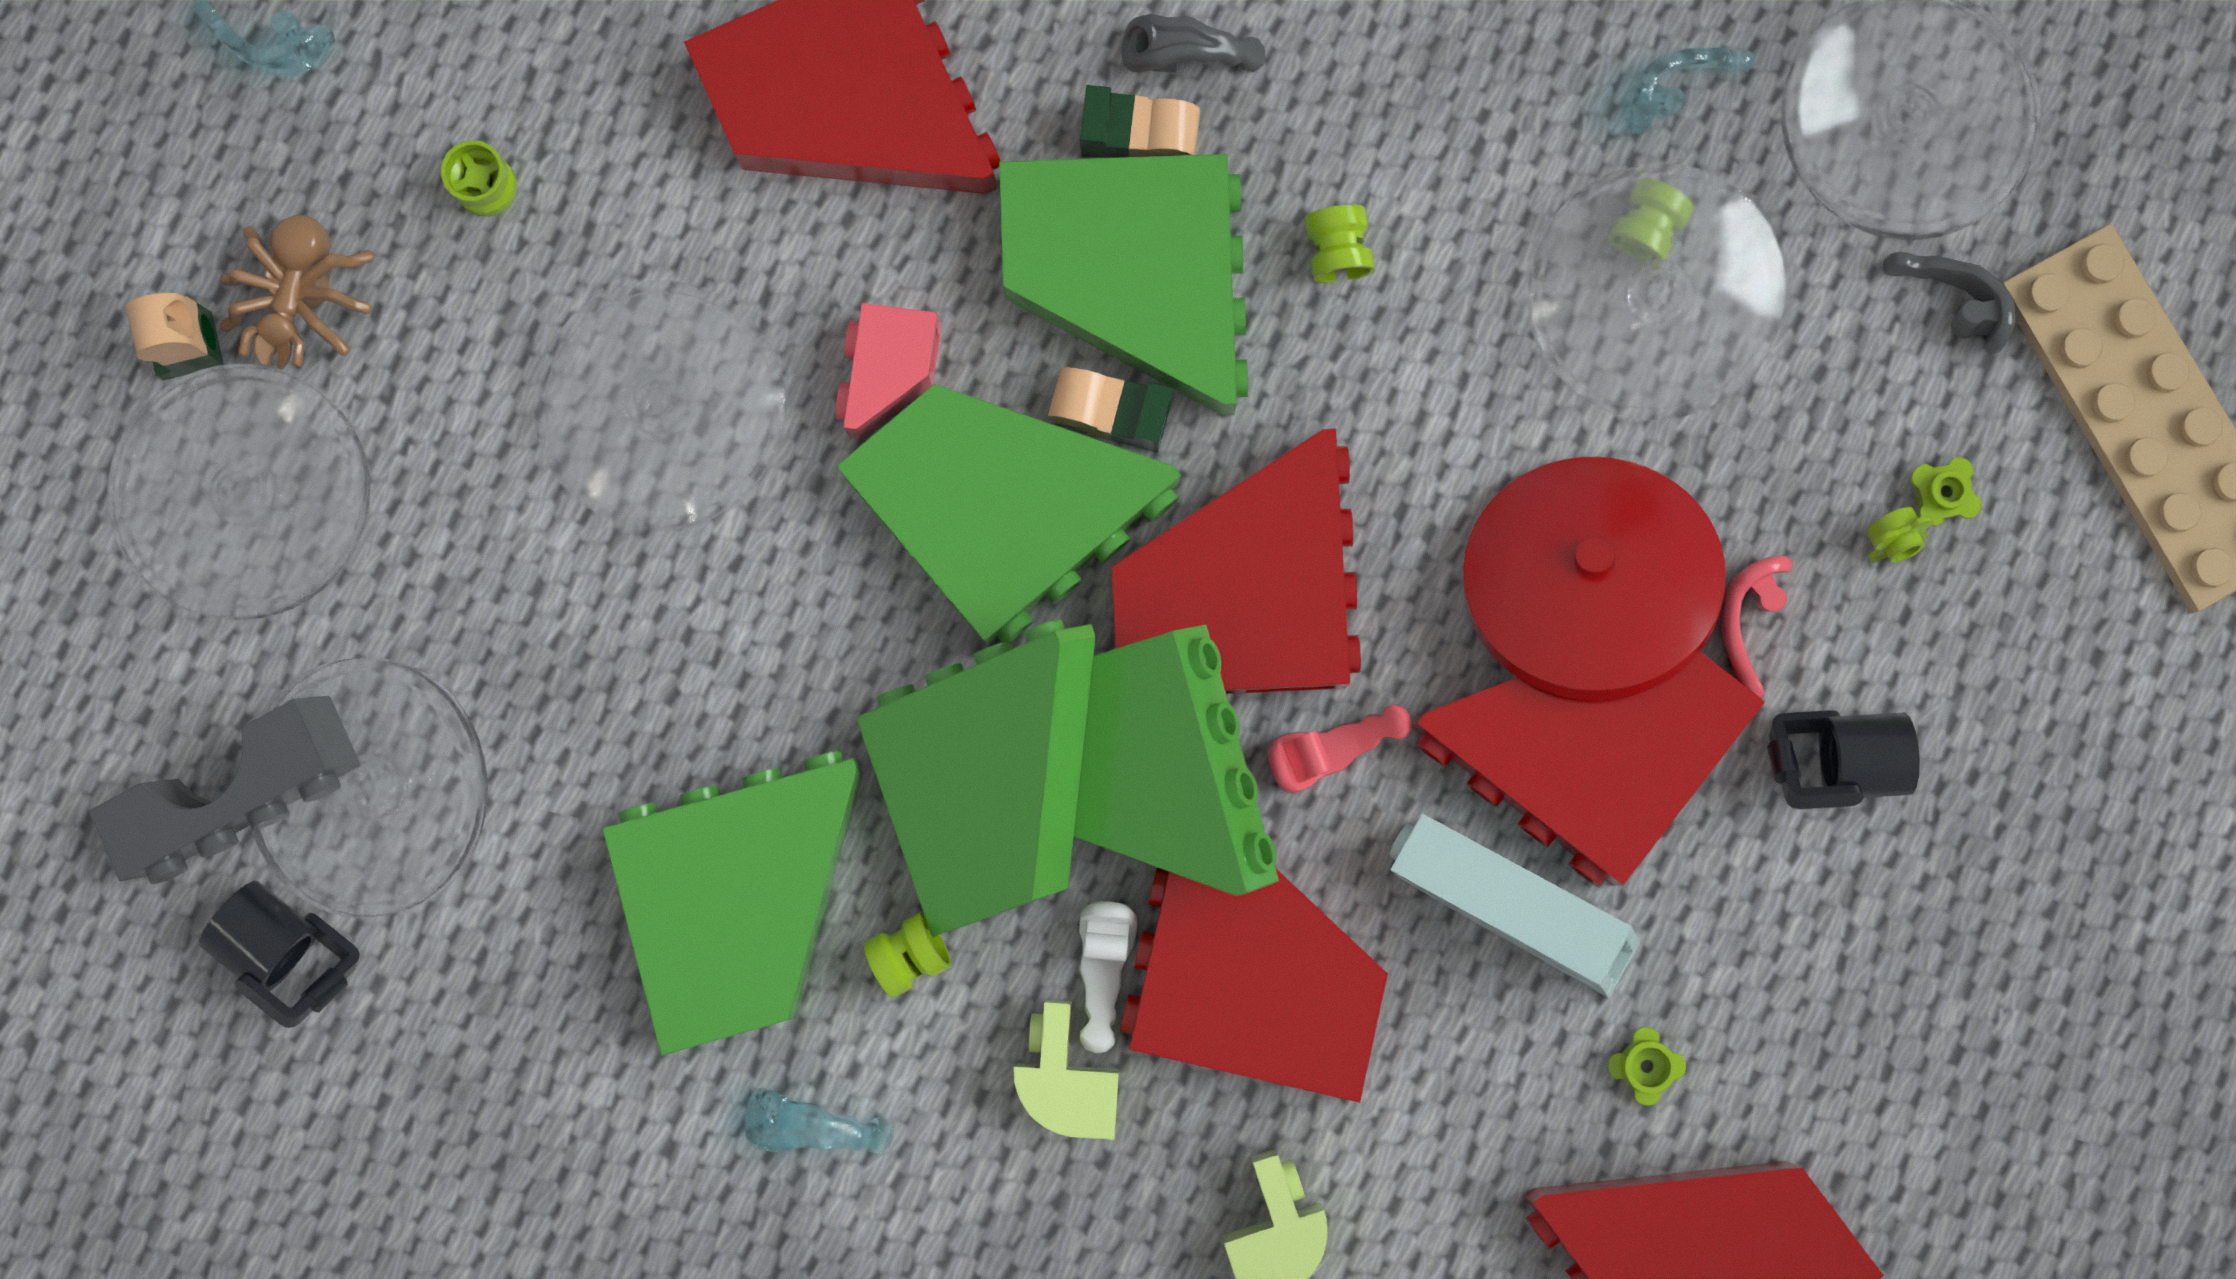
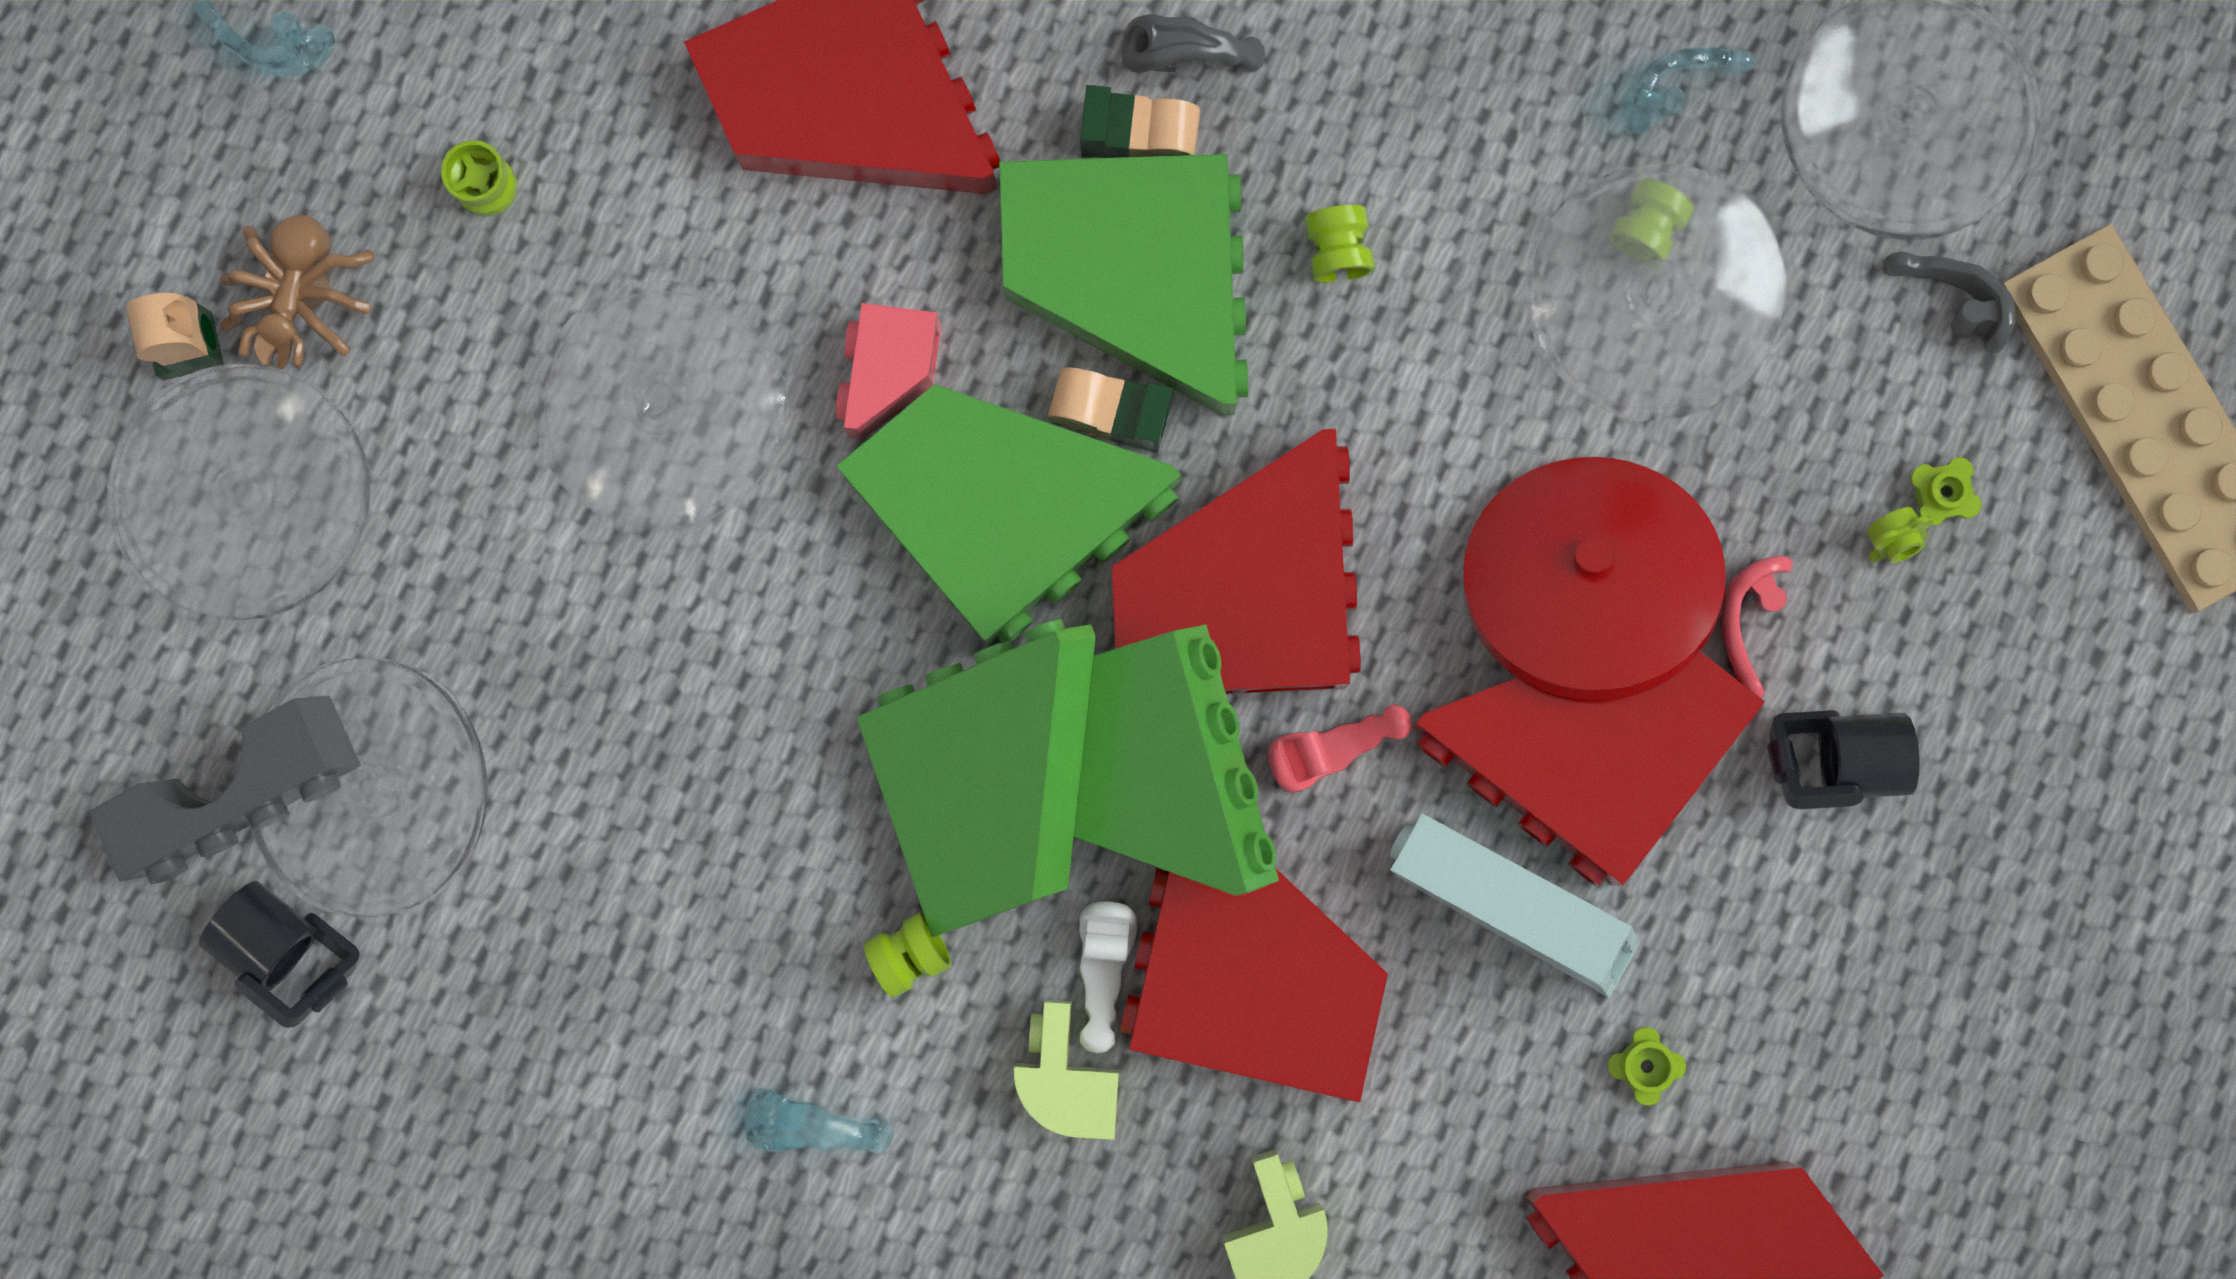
bright green slope [602,751,863,1056] -> none

